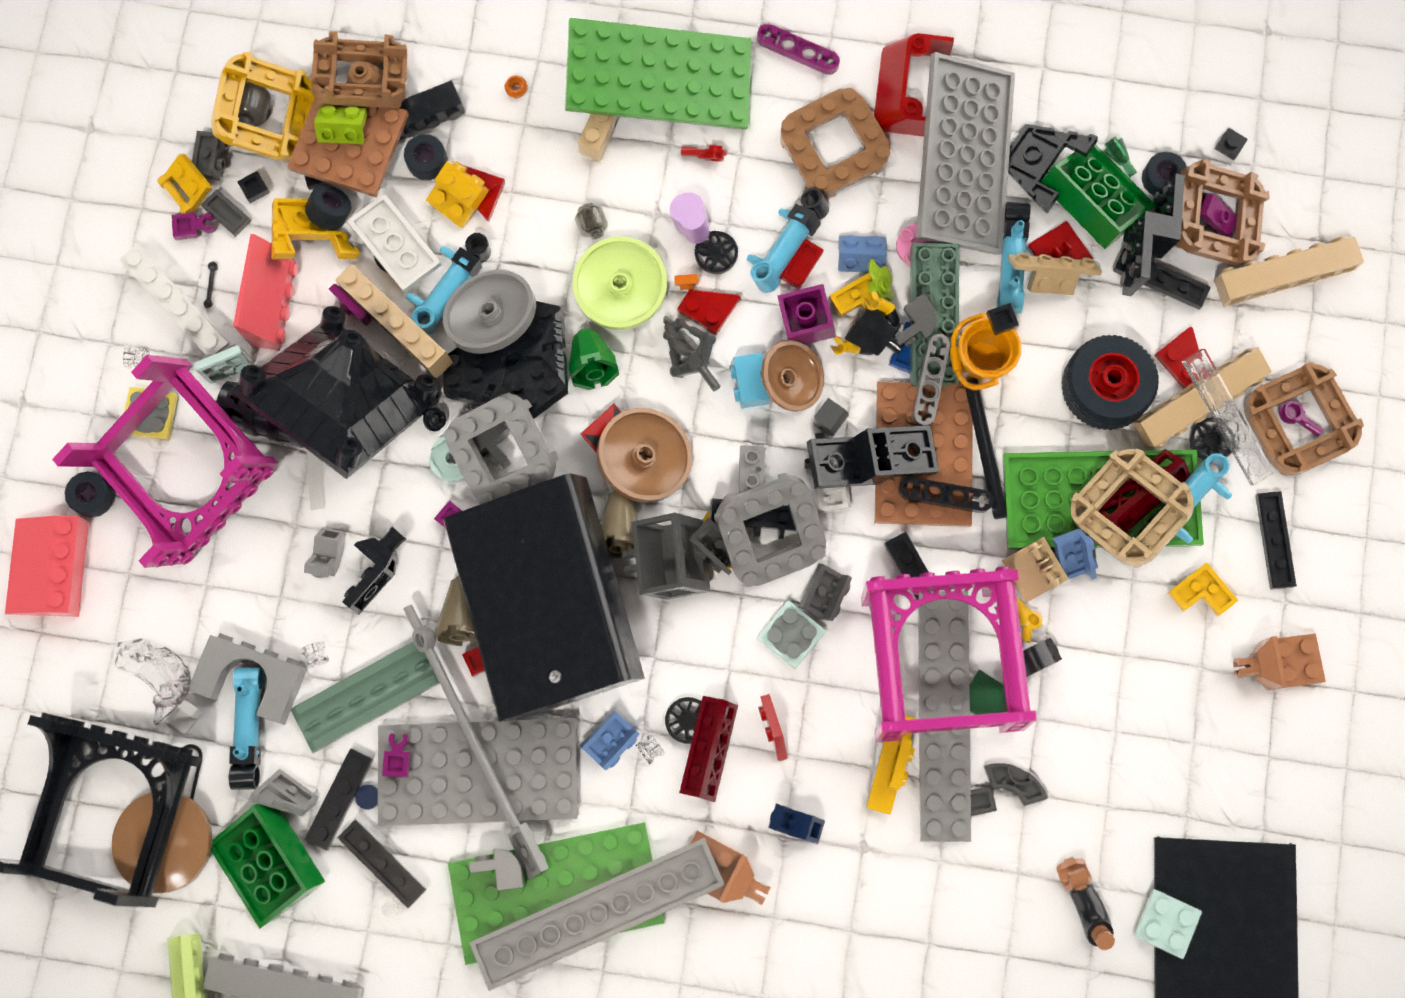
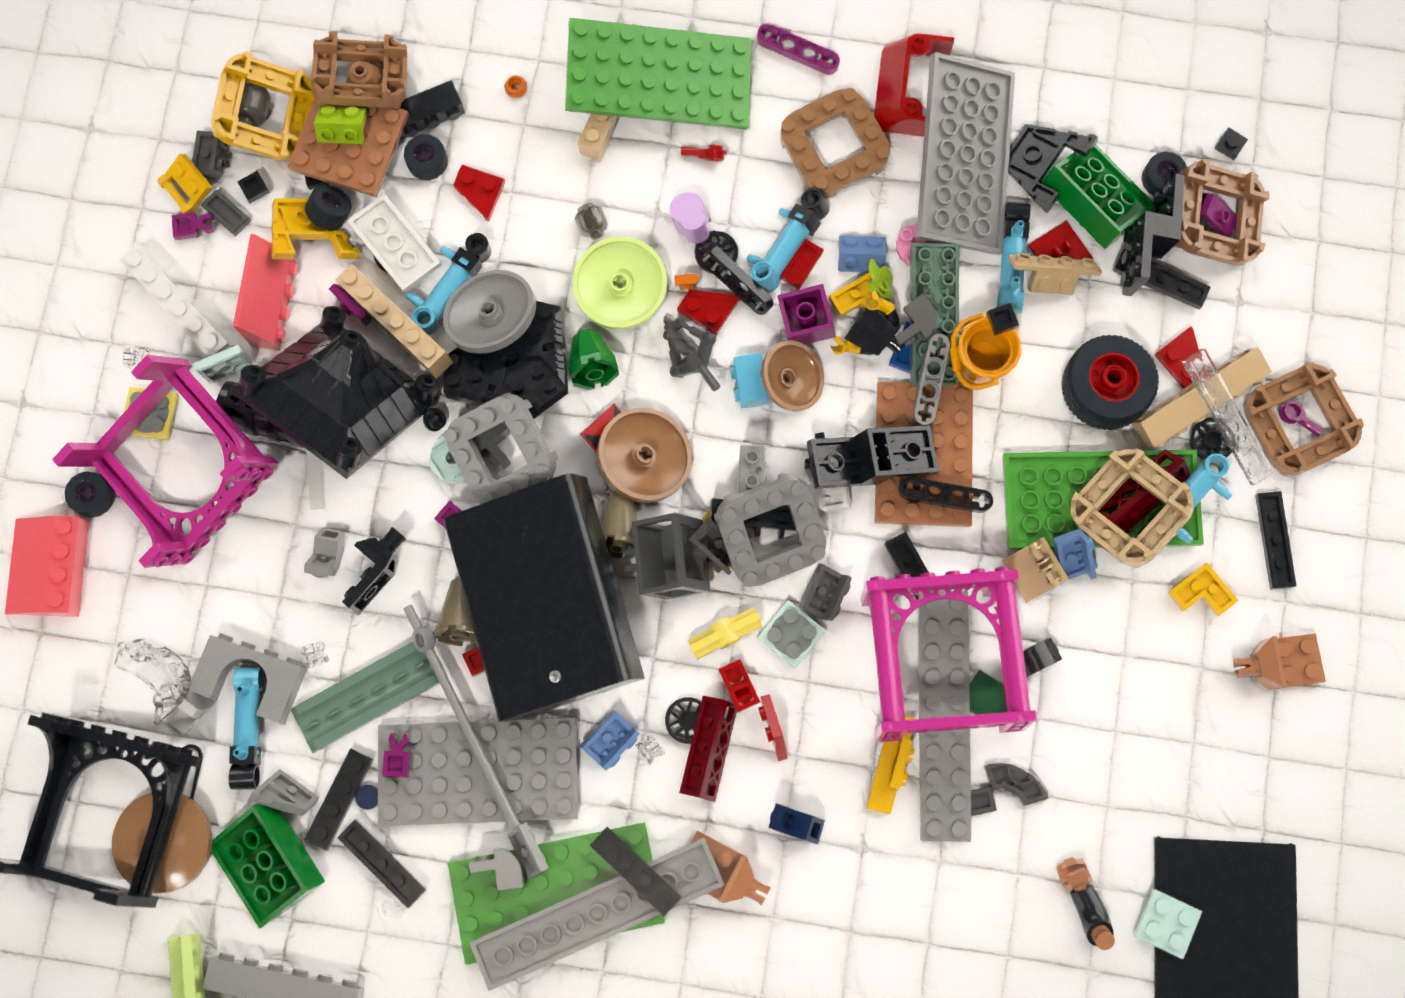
black hinge [203,261,218,308] -> none
yellow plate [425,161,489,228] -> none
dark grey piece [813,398,849,437] -> none
black axle [965,378,1007,520] -> none
yellow animal [1016,597,1043,643] -> none
clear green cone [1103,136,1138,177] -> none
tan brick [1214,236,1365,307] -> none
none -> black plate [590,826,682,917]
none -> light yellow piece [687,608,763,660]
none -> black beam [698,243,774,315]
none -> red slope [718,659,761,713]

